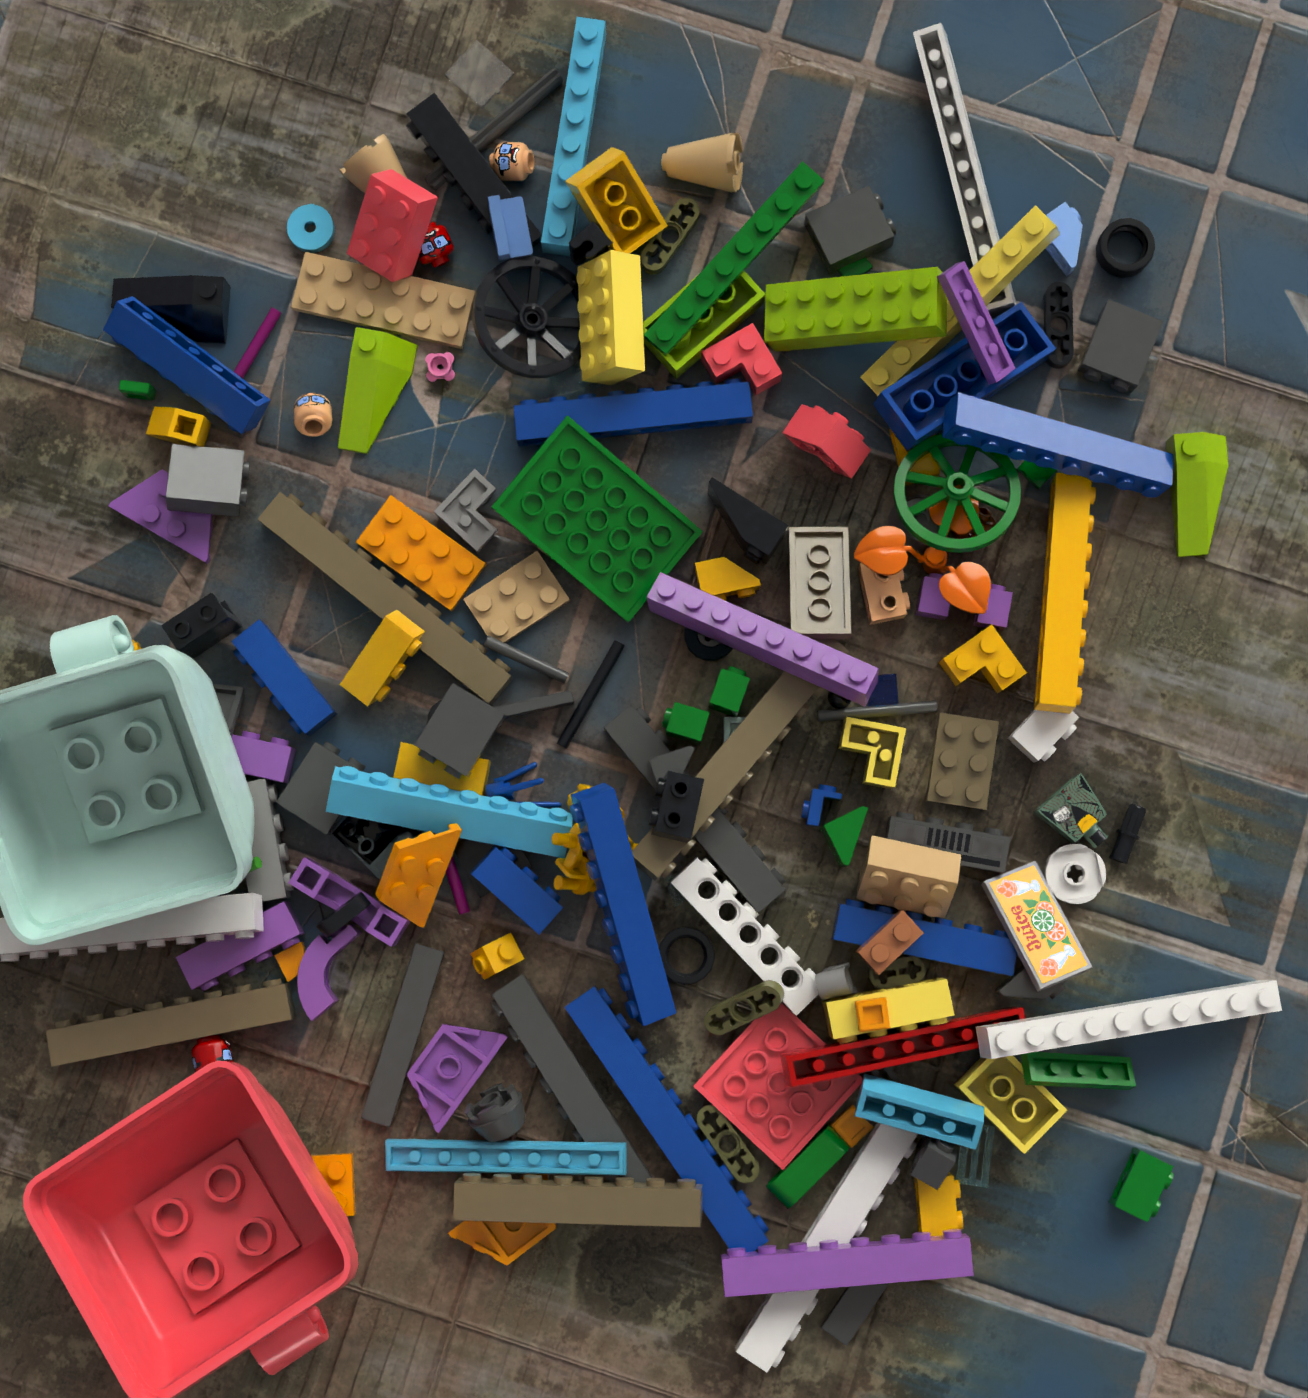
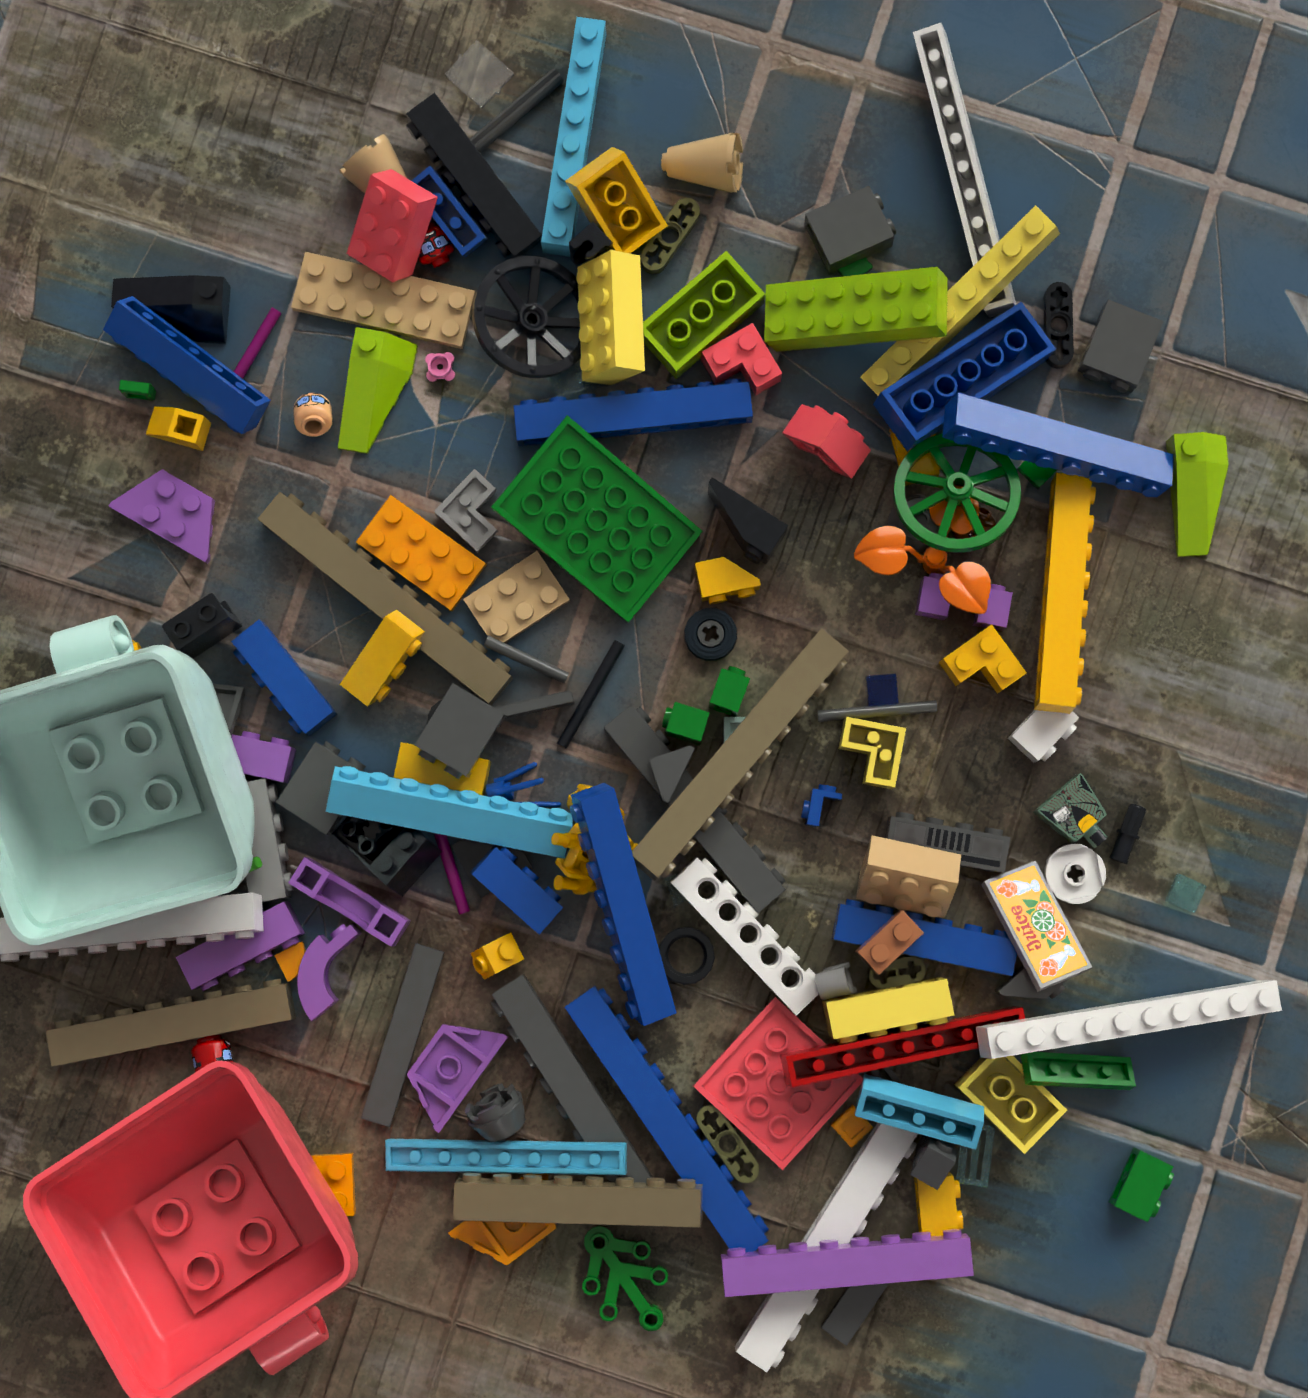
brick [166,444,250,517] -> none
medium azure piece [287,204,335,253] -> none
black beam [317,891,371,938] -> none
light orange wing [375,823,462,928] -> none
medium blue panel [488,195,533,261] -> none
light nougat head [489,142,535,181] -> none
green plate [644,161,825,356] -> none
medium lavender brick [647,572,879,707] -> none
black brick [648,771,704,843] -> none
olive beam [704,980,784,1035] -> none
green beam [766,1124,850,1209] -> none
plate [789,527,851,639] -> none
green slope [820,806,868,867] -> none
black hinge [828,691,851,709] -> none
light orange tile [855,997,890,1032] -> none
light nougat brick [857,563,910,625] -> none
dark tan plate [926,712,999,810] -> none
medium lavender plate [937,261,1016,384] -> none
light blue slope [1045,202,1083,277] -> none
black tyre [1096,218,1155,278] -> none
none -> blue brick [411,166,488,257]
none -> green plant [582,1226,668,1331]
none -> clear light blue tile [1165,873,1207,913]

